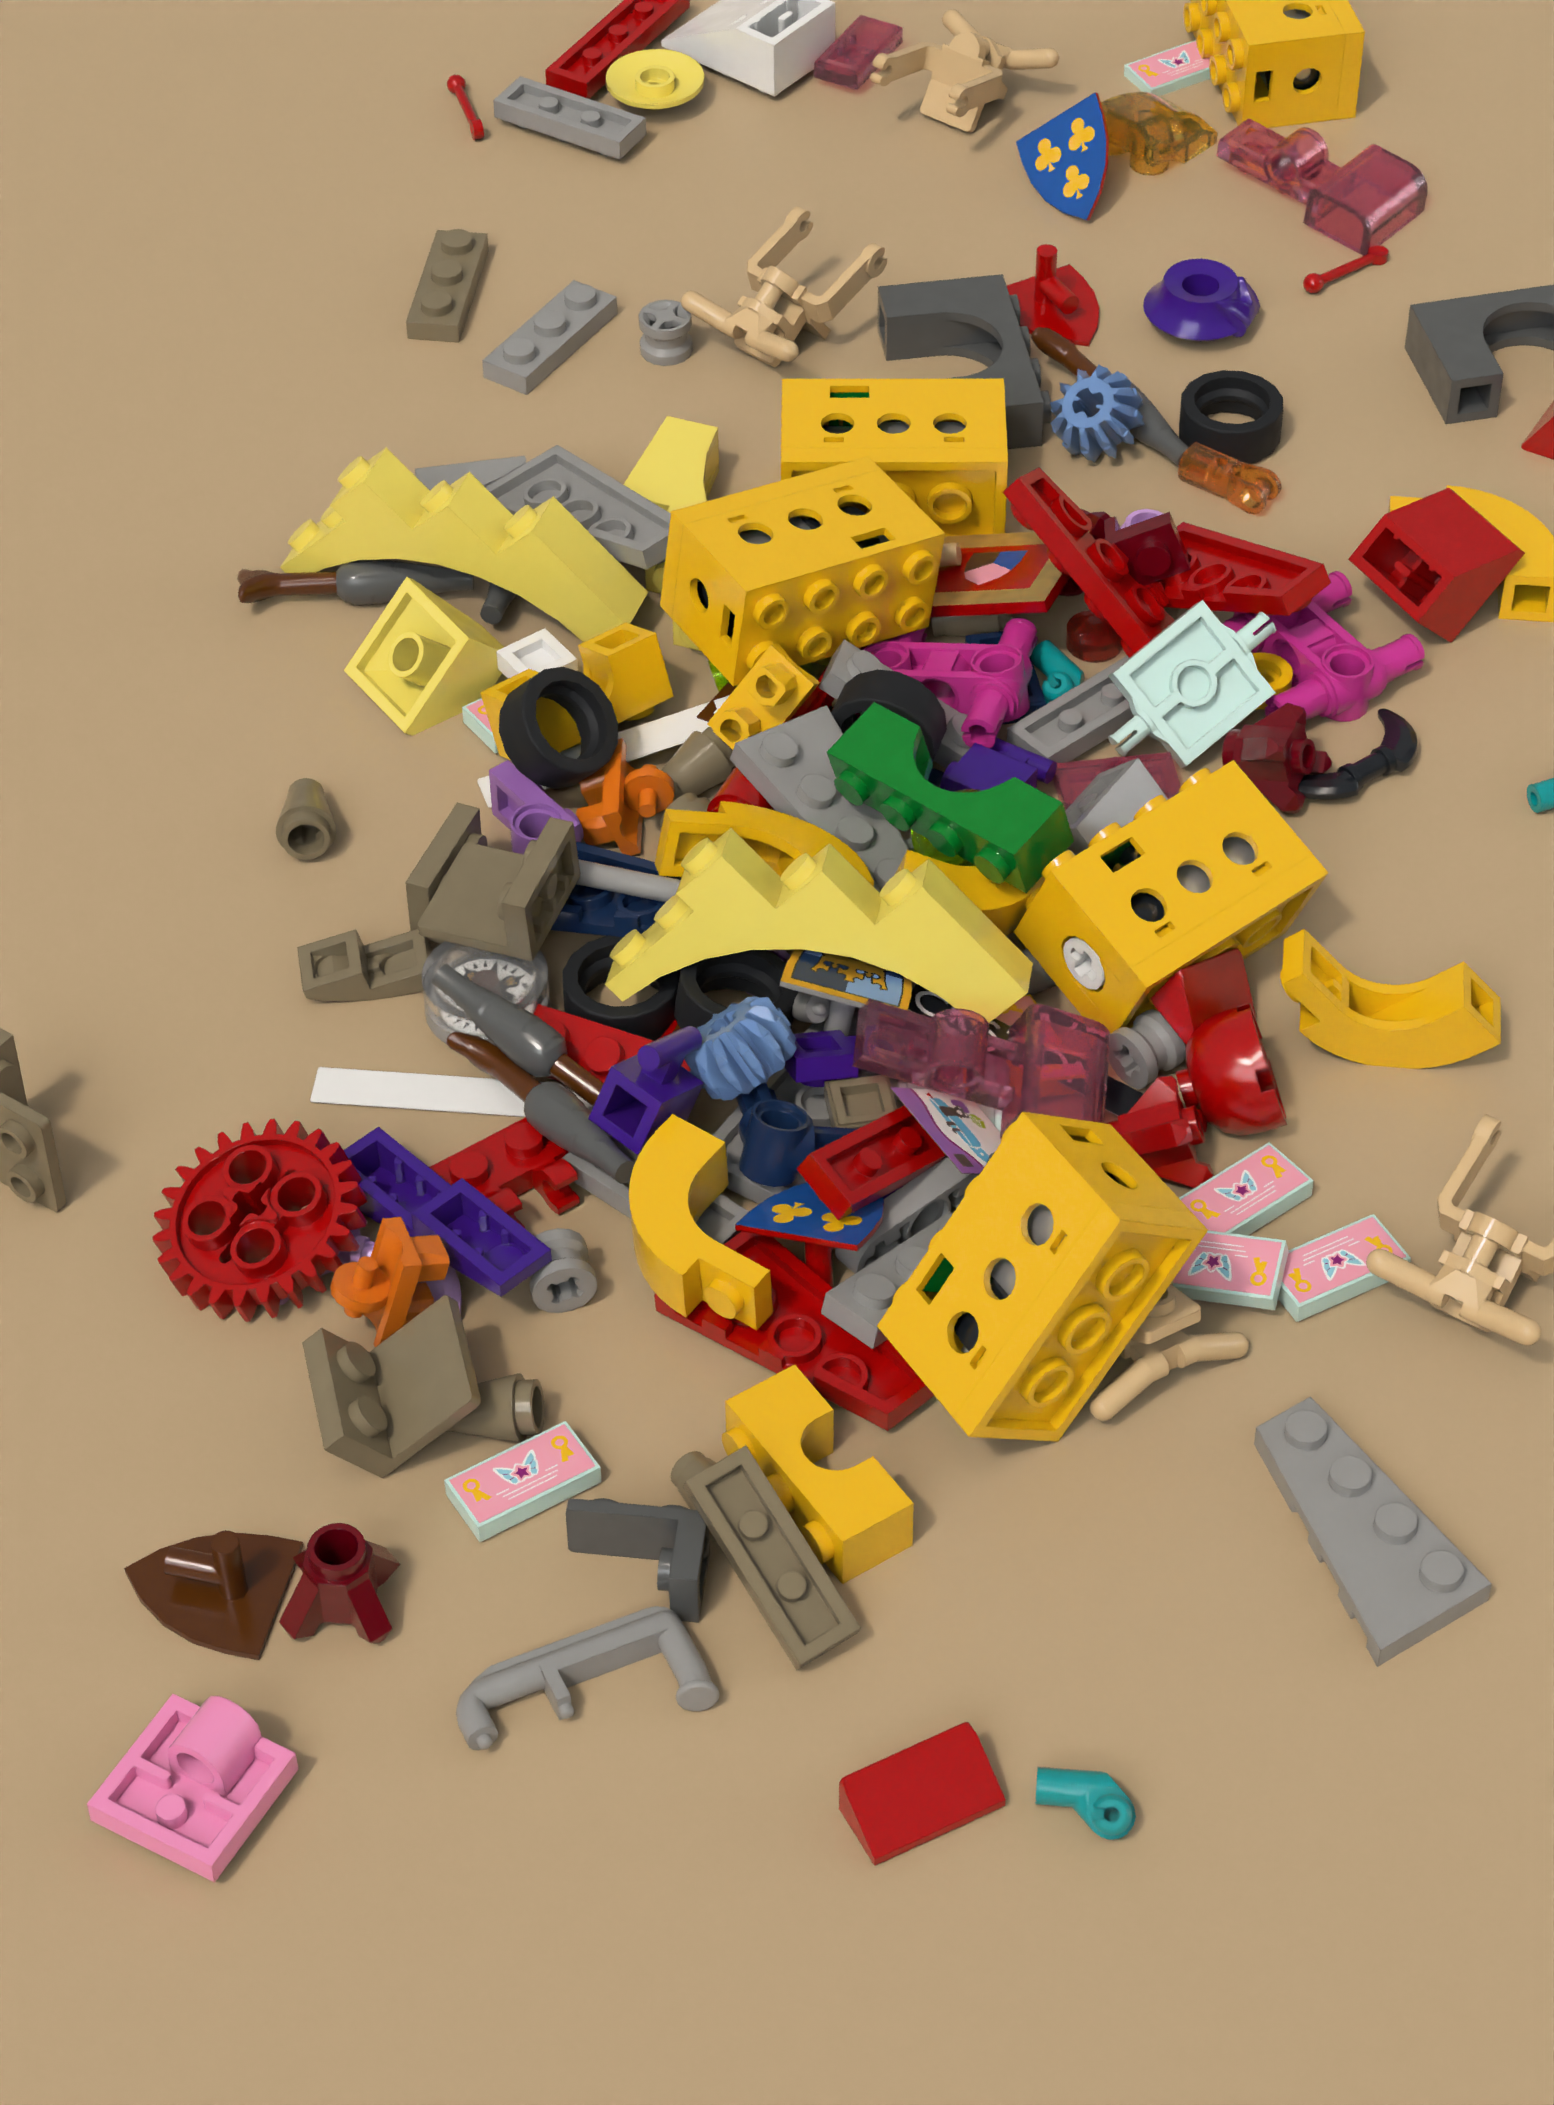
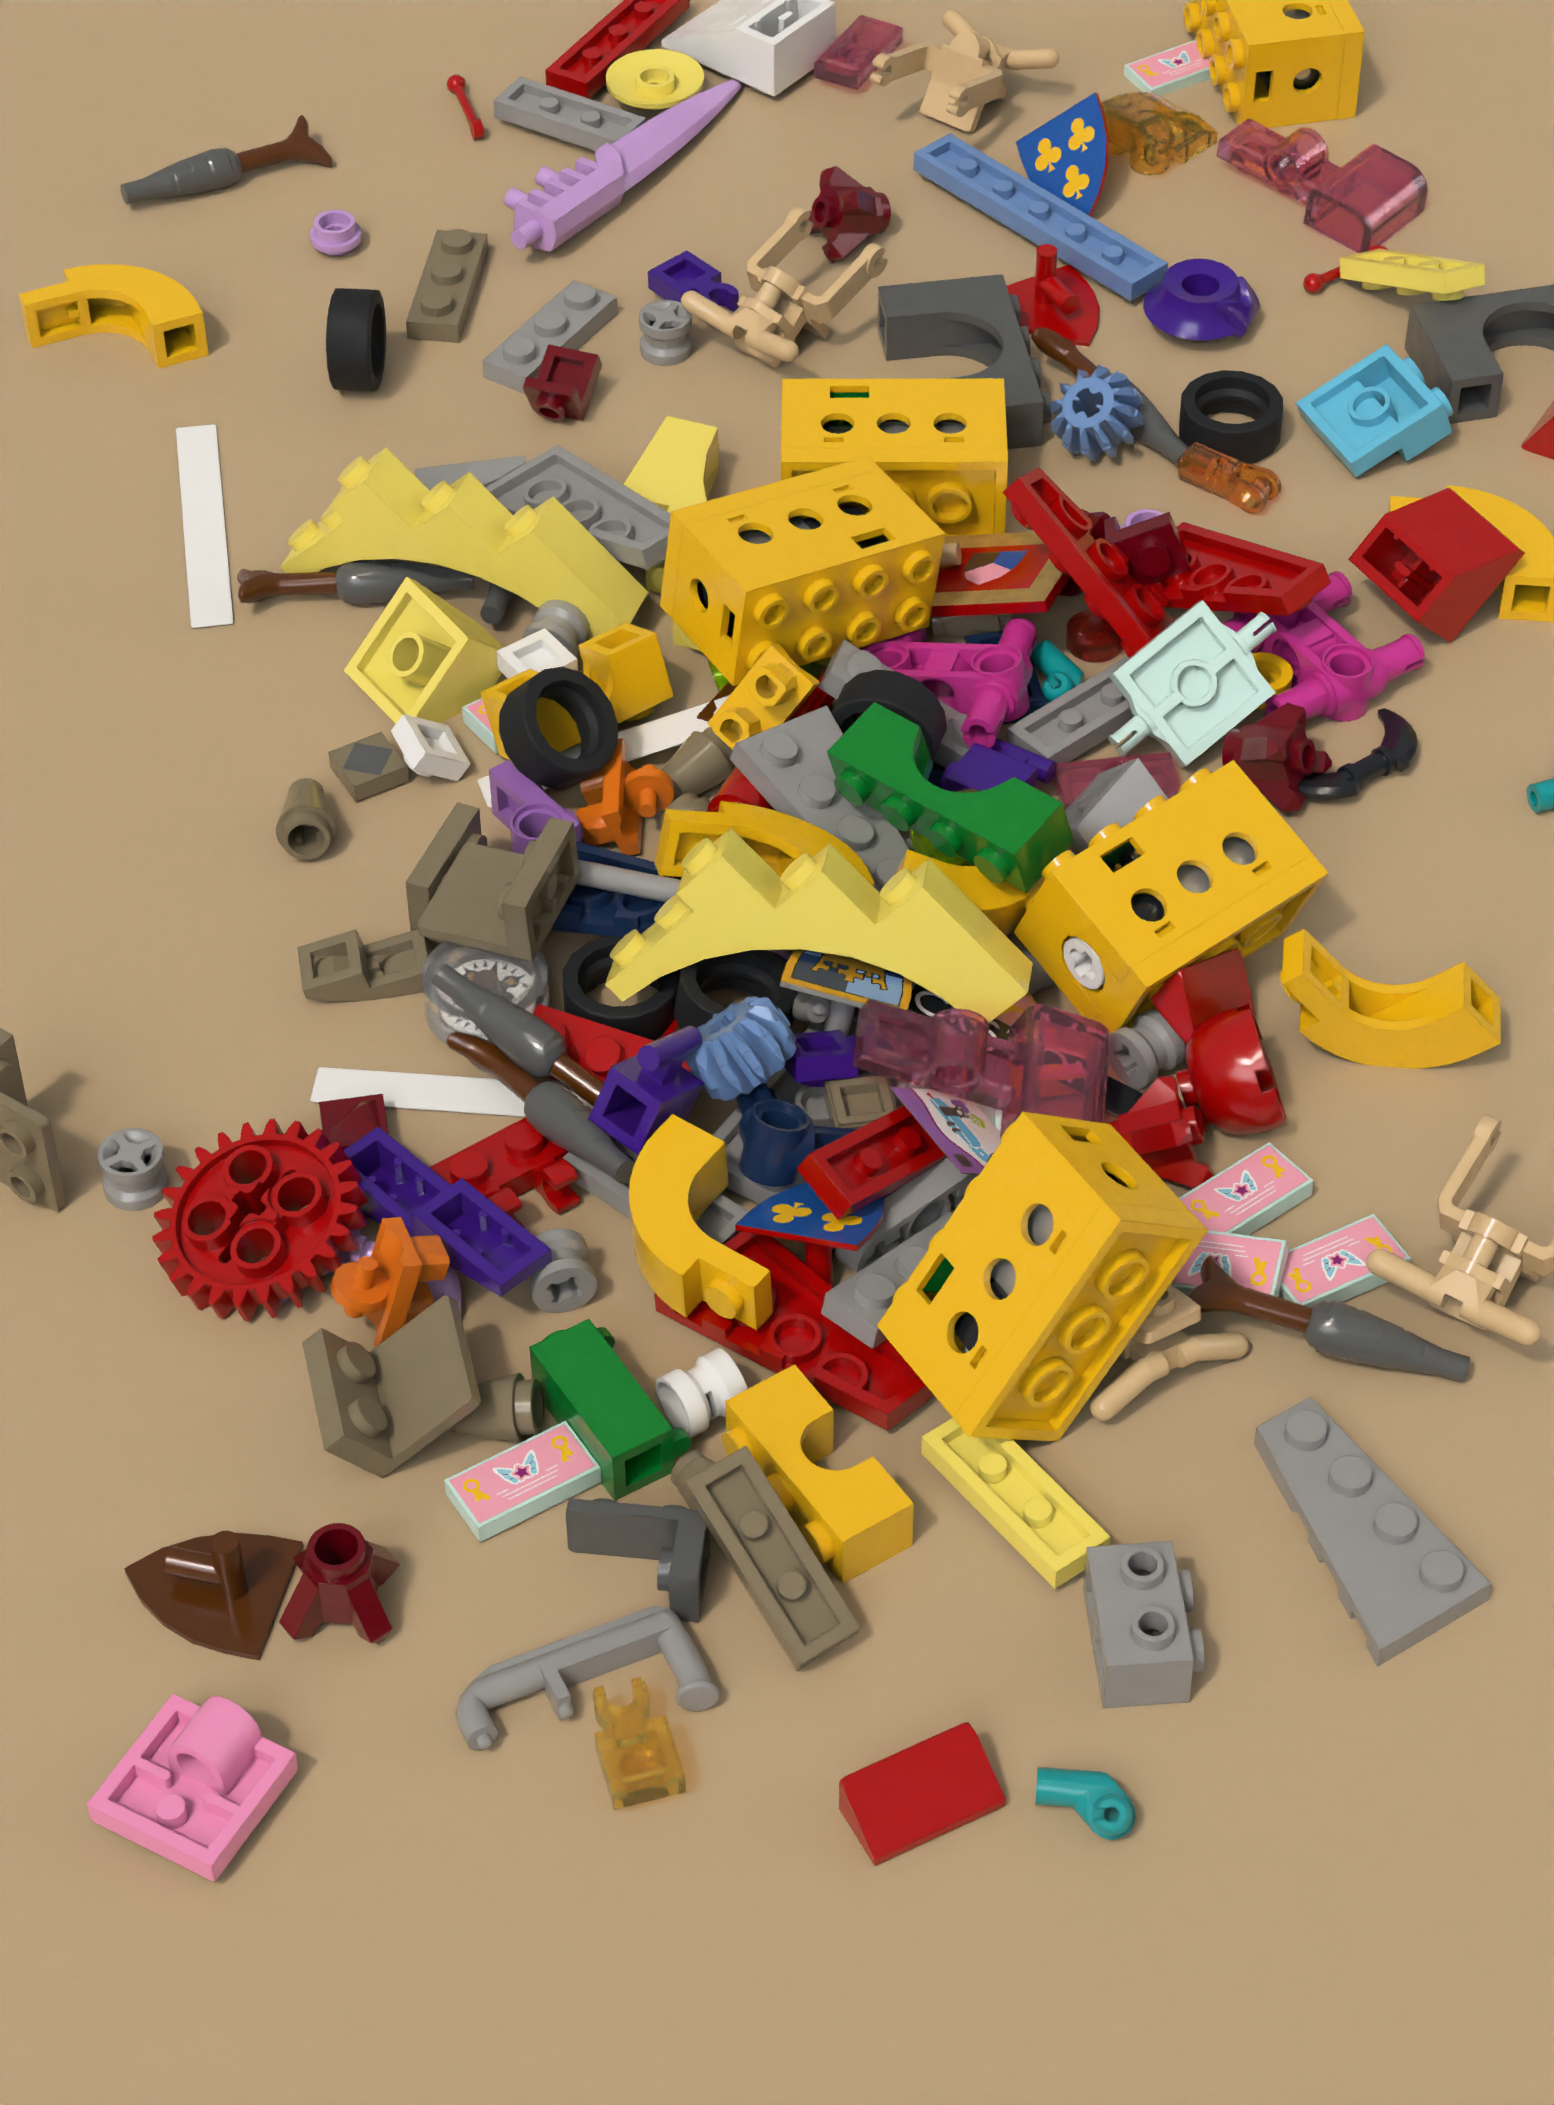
none -> yellow arch [19,264,209,369]
none -> light grey wheel [97,1128,169,1211]
none -> dark grey piece [120,115,333,204]
none -> white sticker [176,424,234,628]
none -> lavender plate [310,210,362,256]
none -> dark red tile [319,1094,389,1150]
none -> black tyre [326,288,386,391]
none -> dark tan tile [328,732,409,802]
none -> white plate [391,714,471,781]
none -> lavender piece [504,79,742,252]
none -> light grey wheel [521,600,590,657]
none -> dark red bracket [523,344,602,421]
none -> green brick [529,1319,692,1501]
none -> clear yellow plate [593,1677,686,1810]
none -> dark purple plate [648,250,739,312]
none -> white wheel [655,1348,747,1438]
none -> dark red rock [807,166,891,263]
none -> medium blue plate [914,133,1168,301]
none -> light yellow plate [921,1418,1111,1589]
none -> light grey brick [1083,1541,1204,1708]
none -> dark grey piece [1188,1256,1470,1383]
none -> medium azure plate [1296,344,1453,477]
none -> light yellow plate [1339,249,1486,301]

